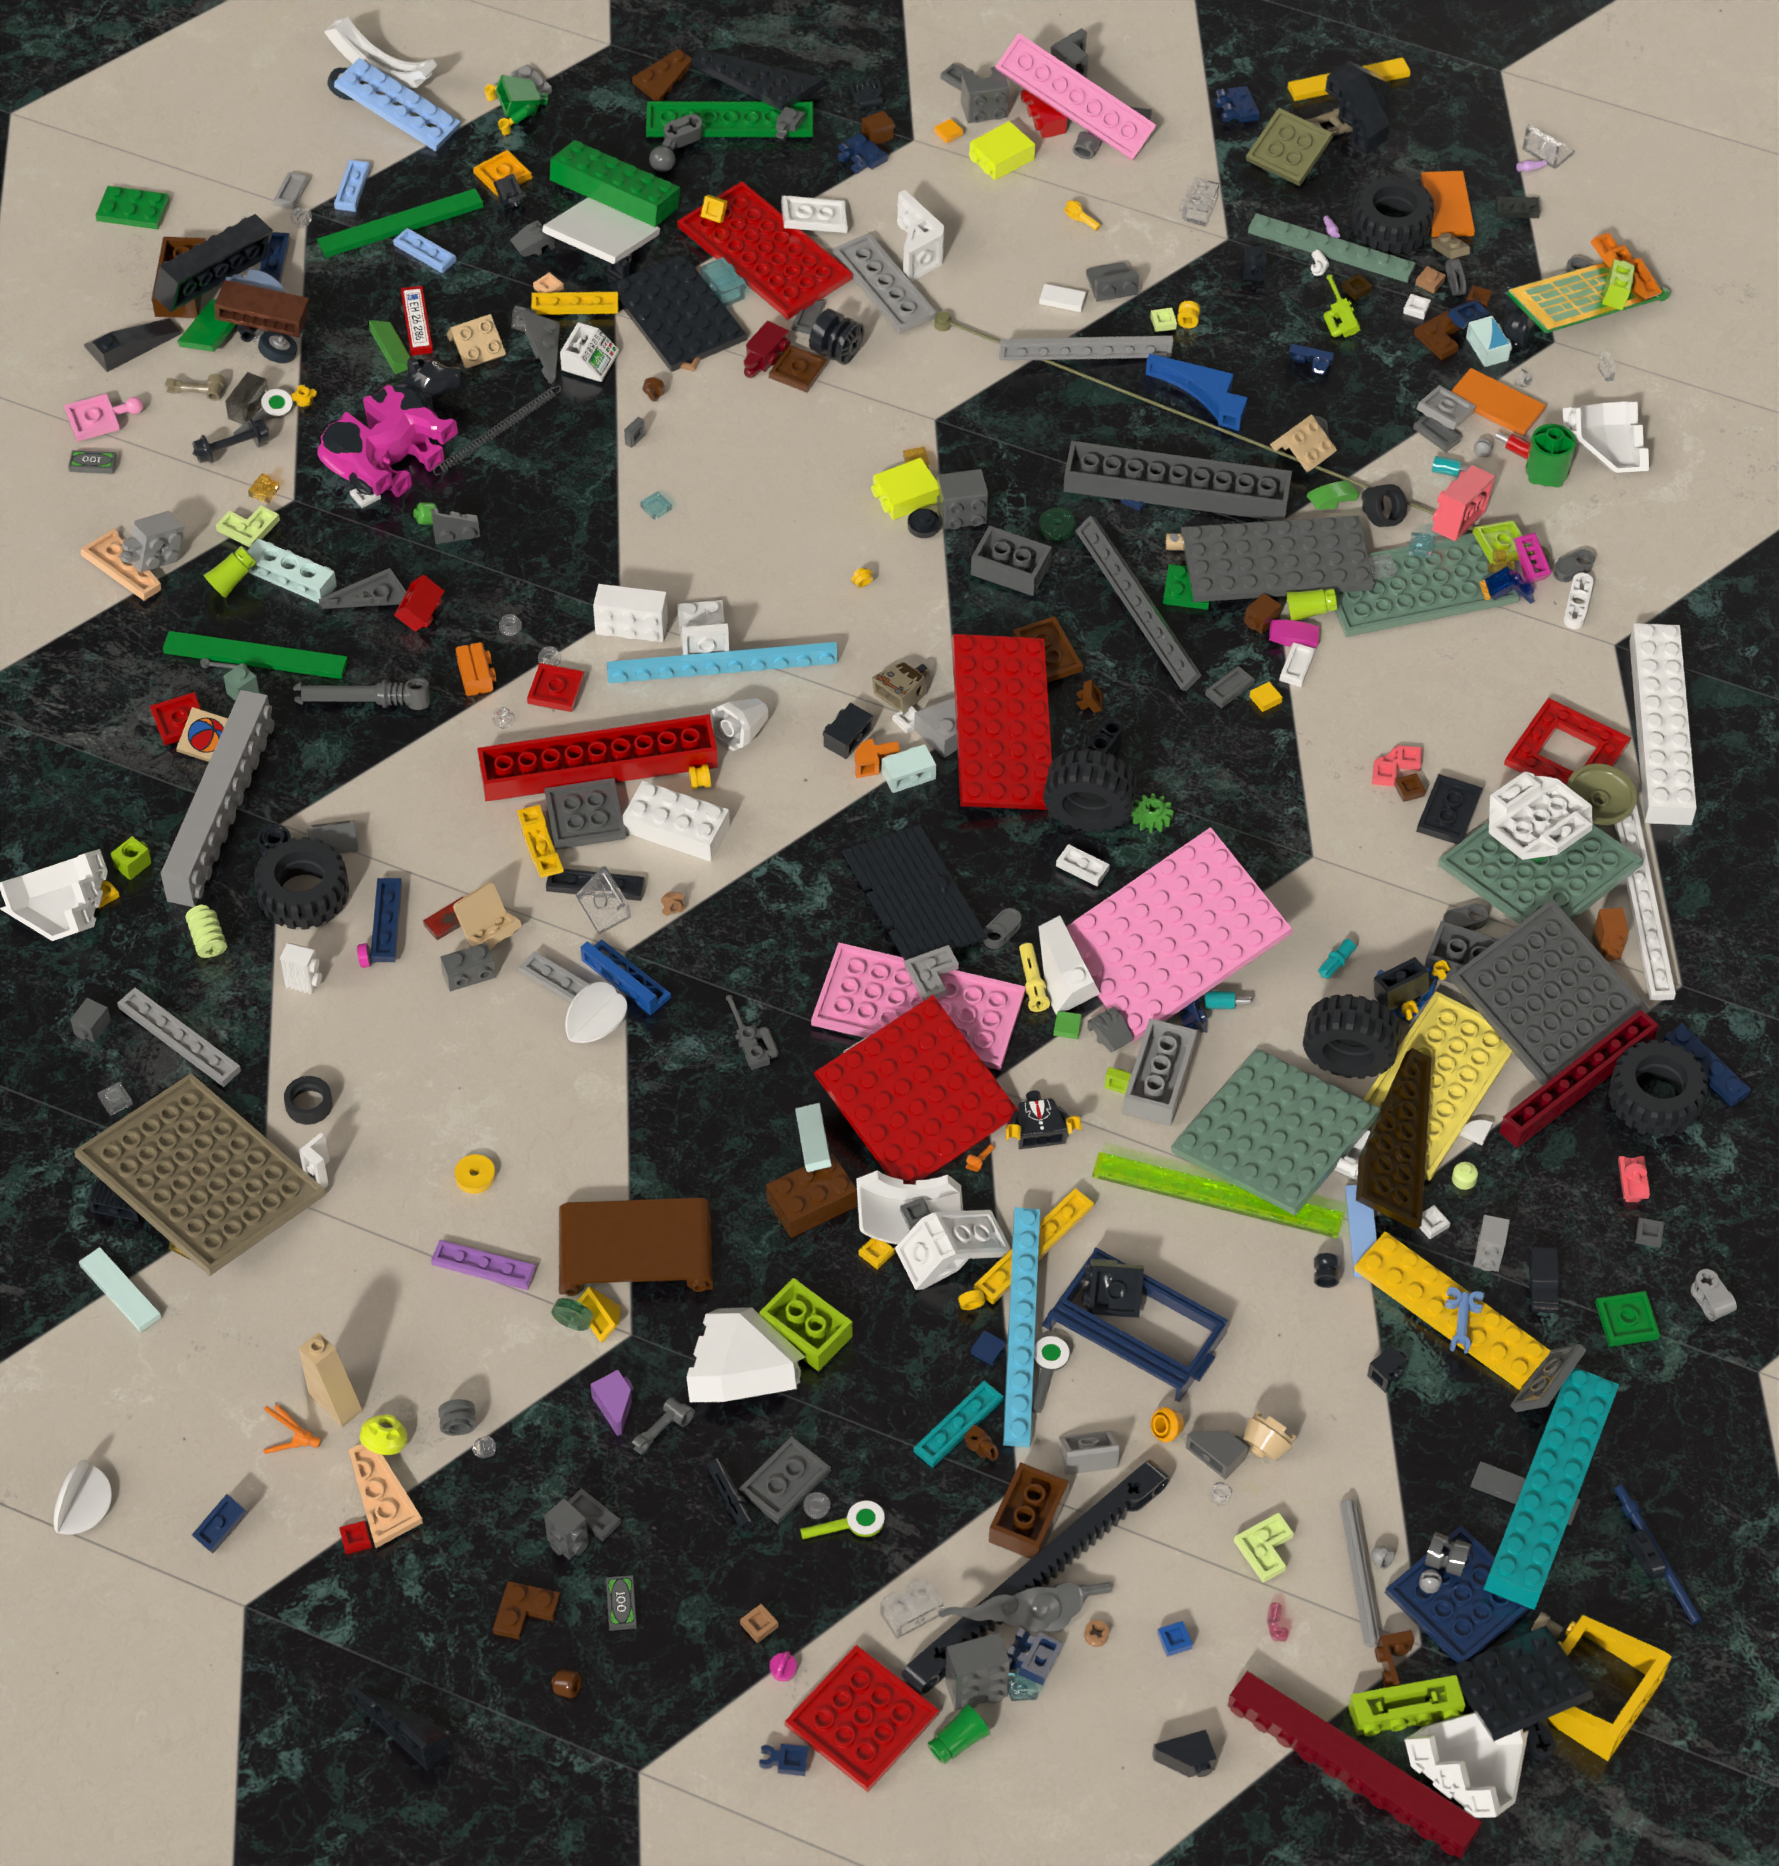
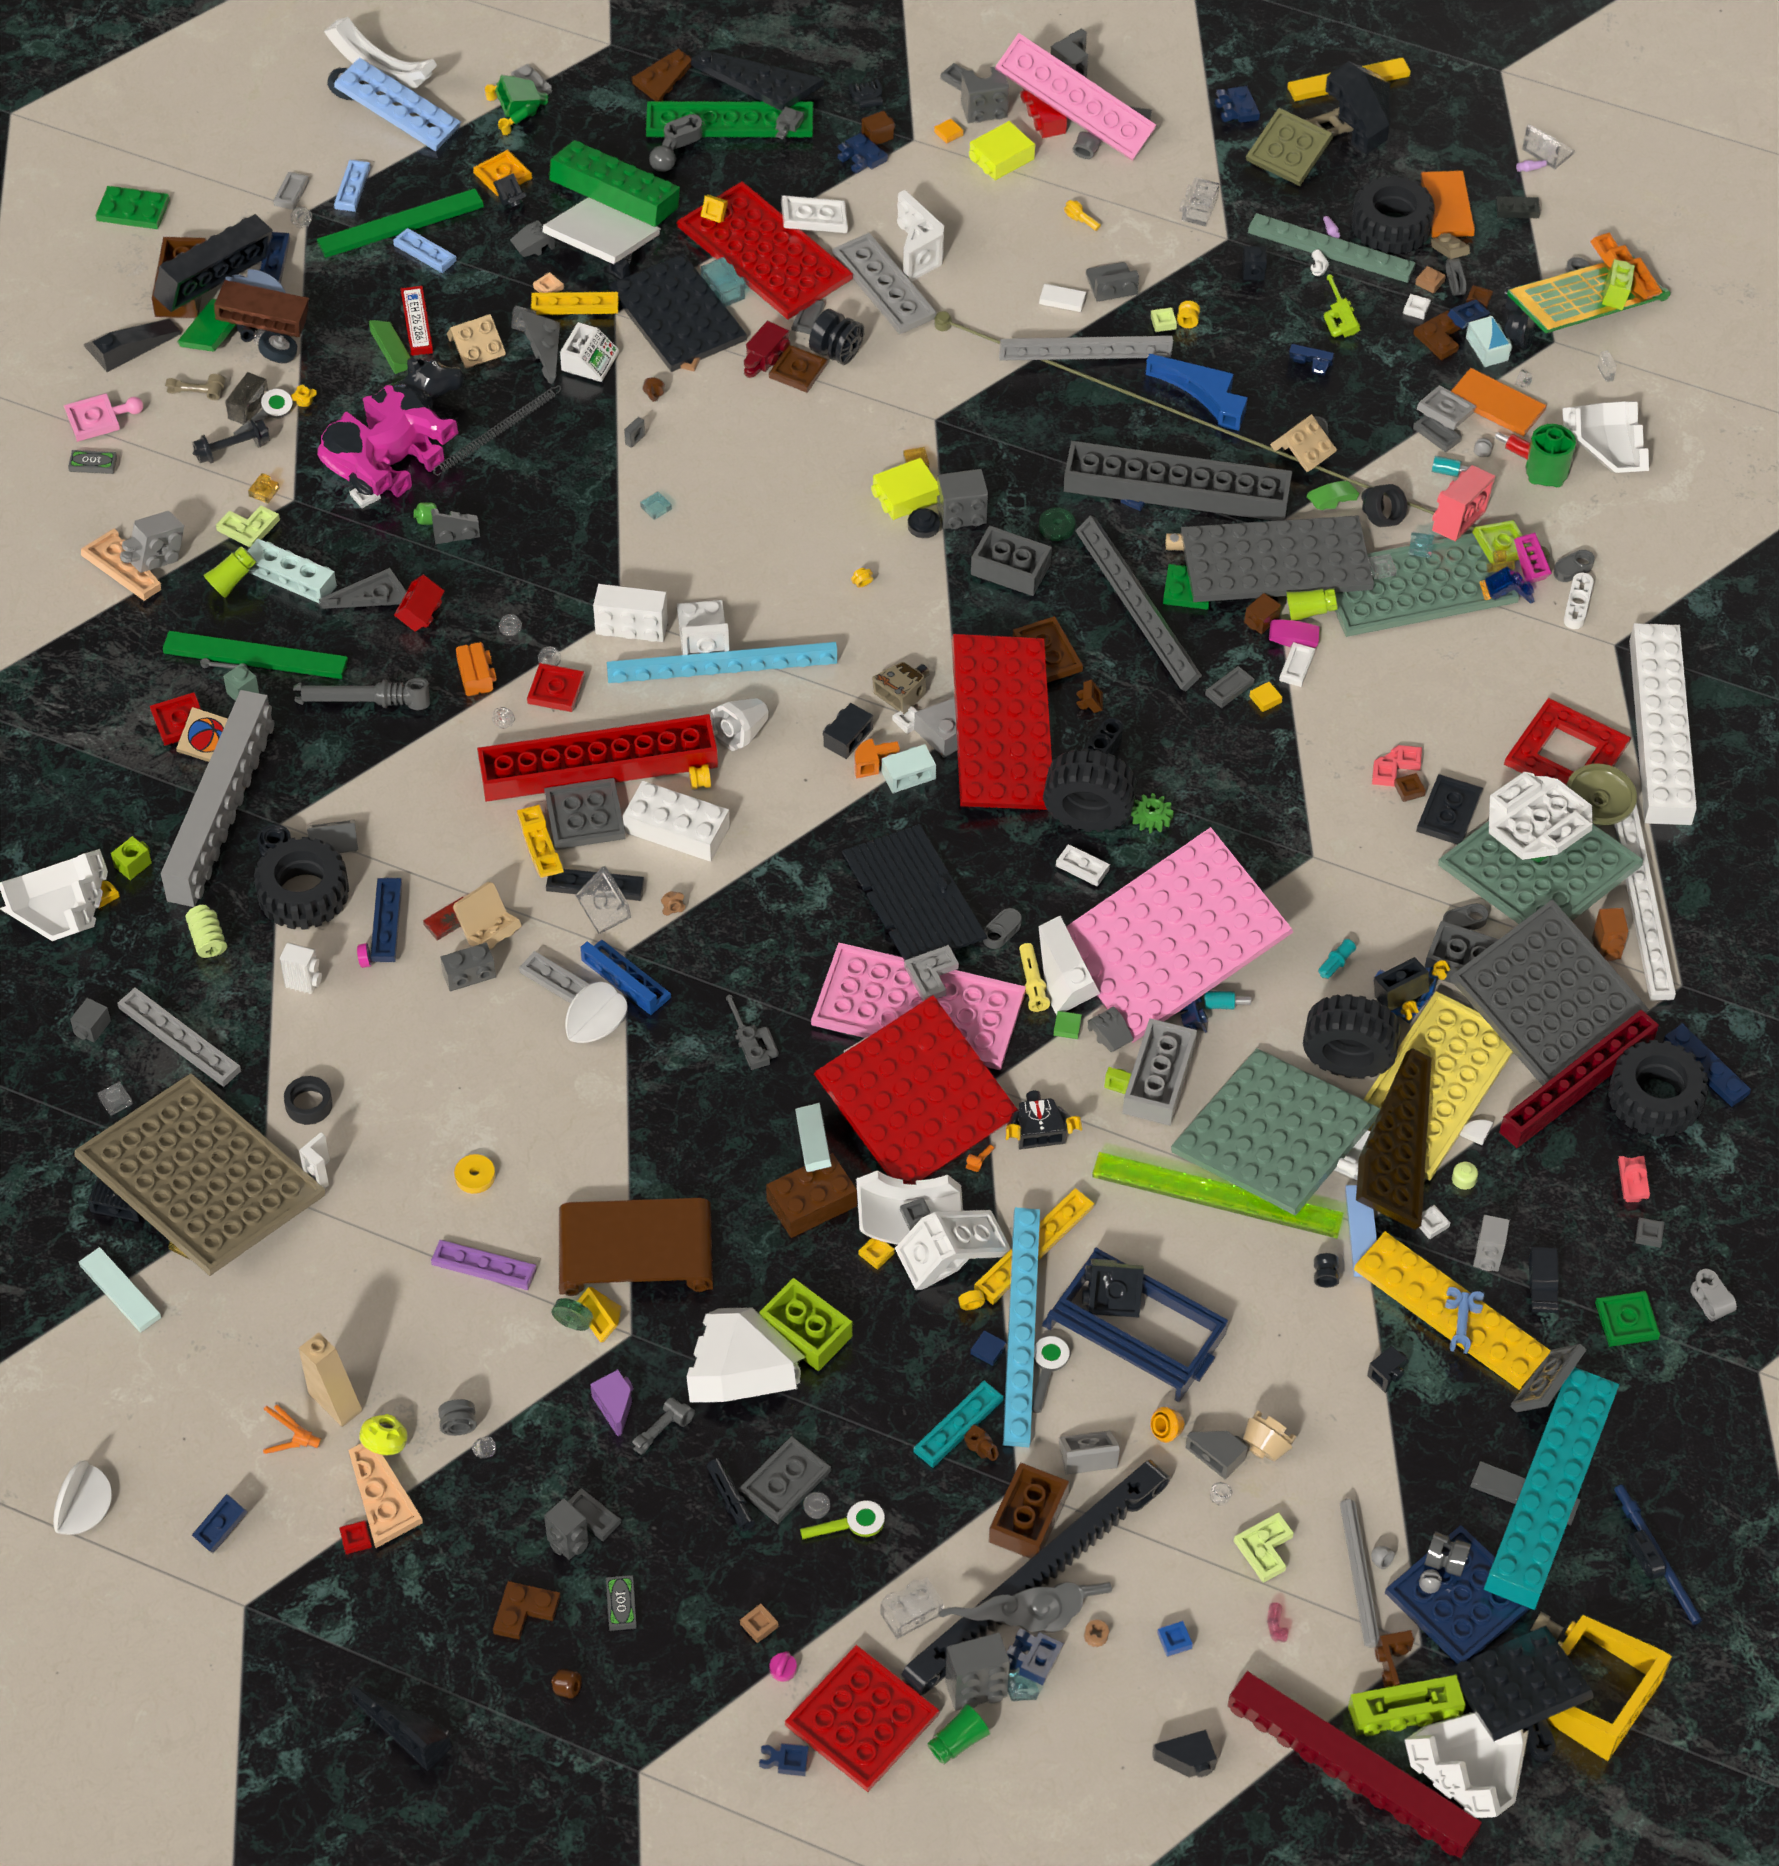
dark brown plate [1342,273,1373,301] -> none

